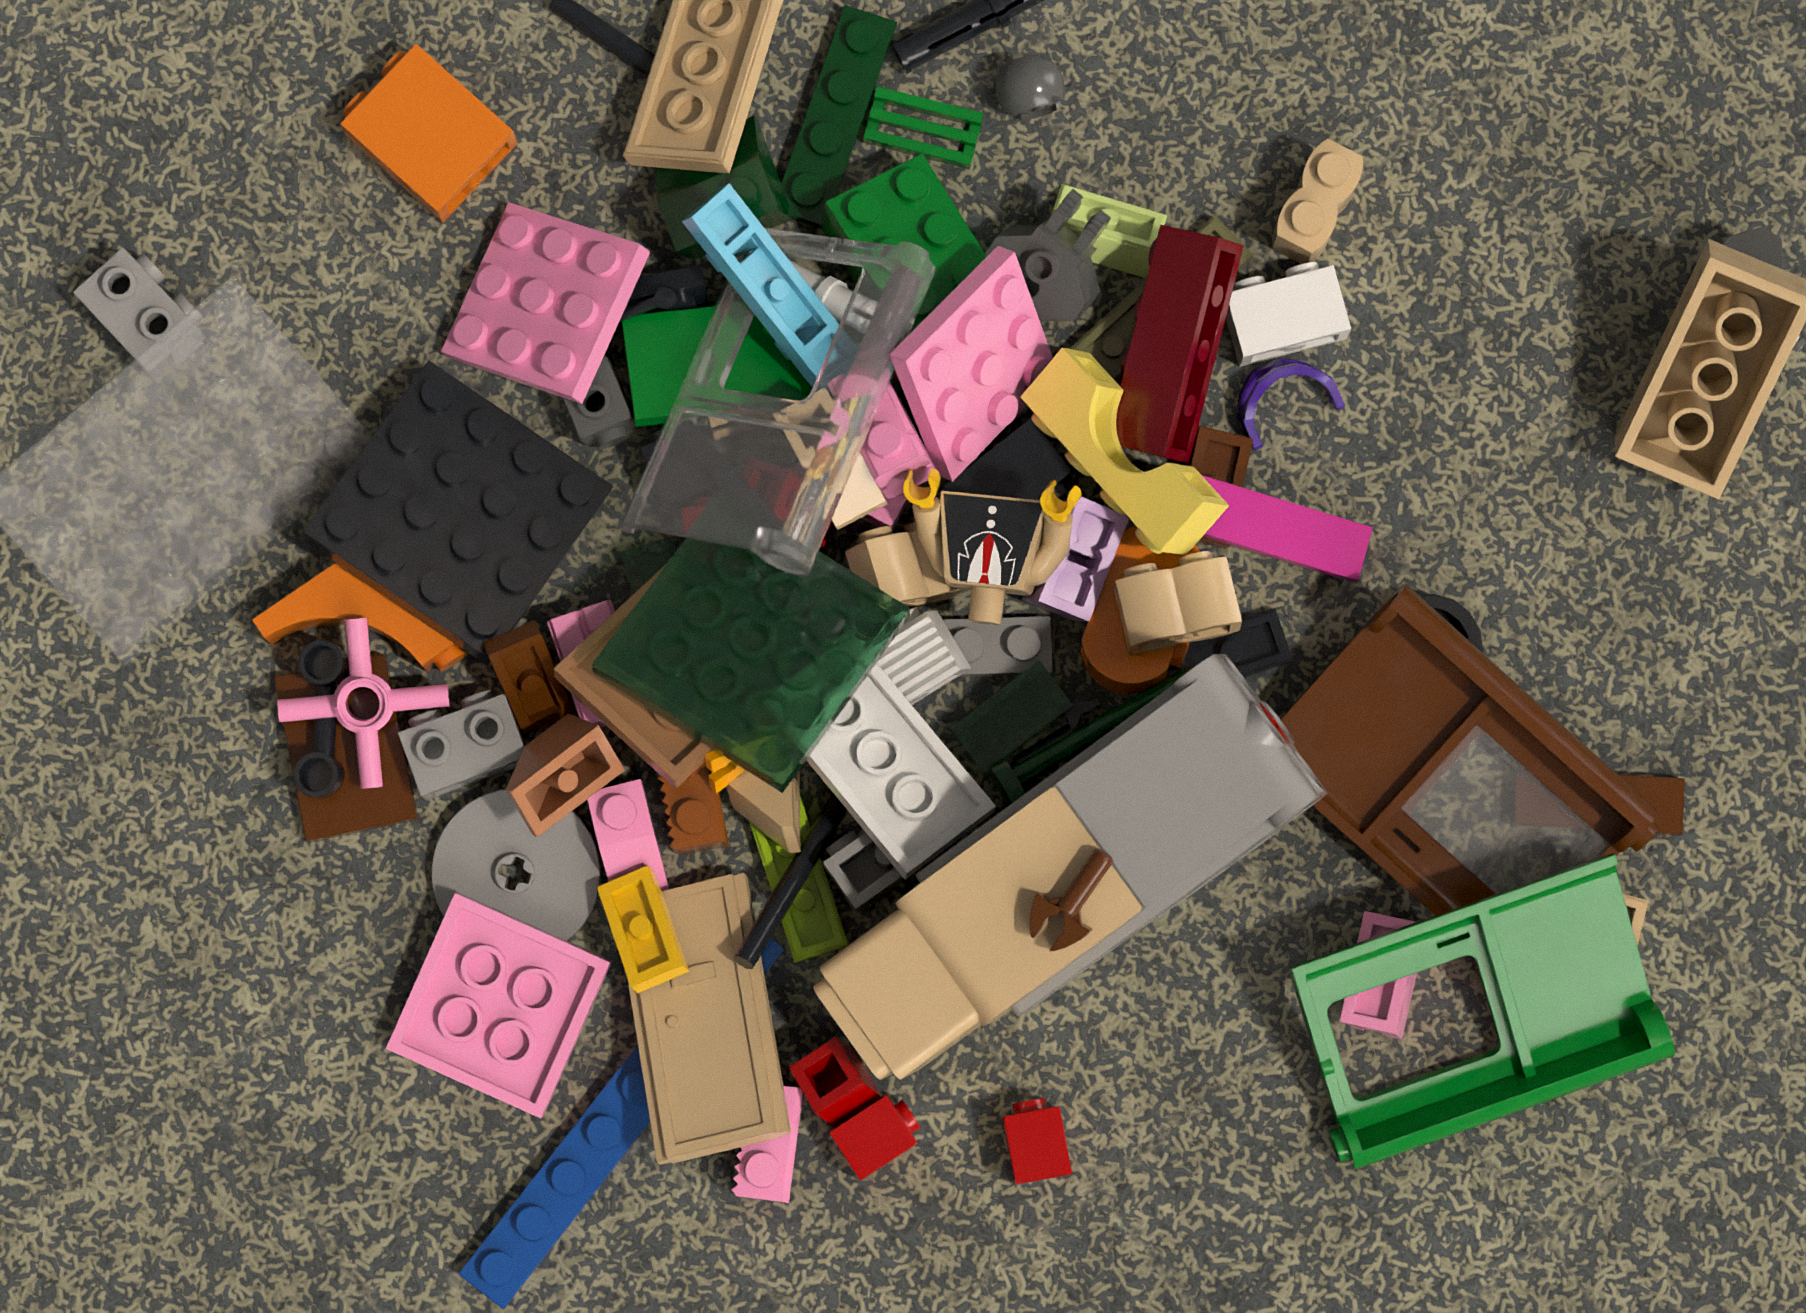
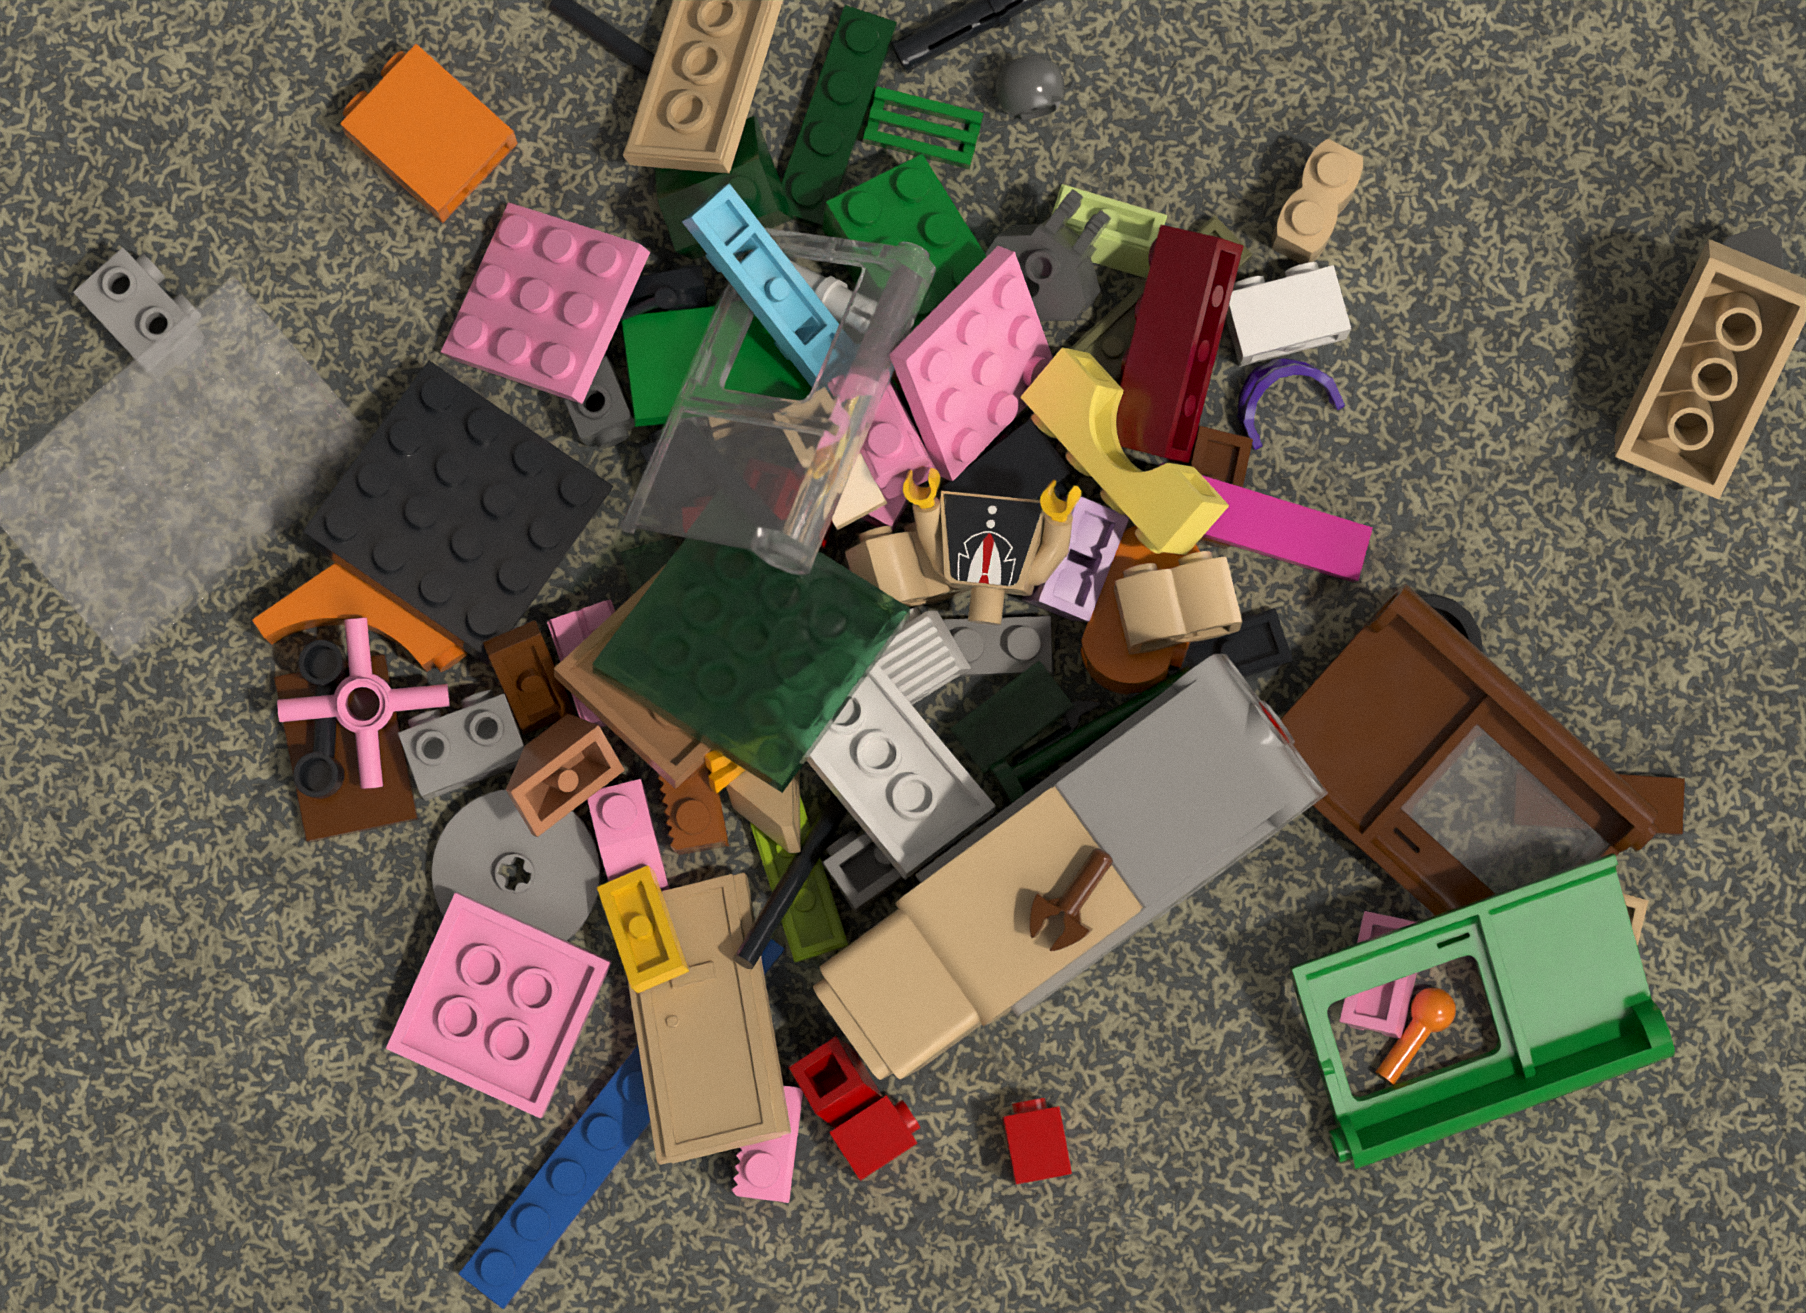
none -> orange bar [1375,987,1456,1085]

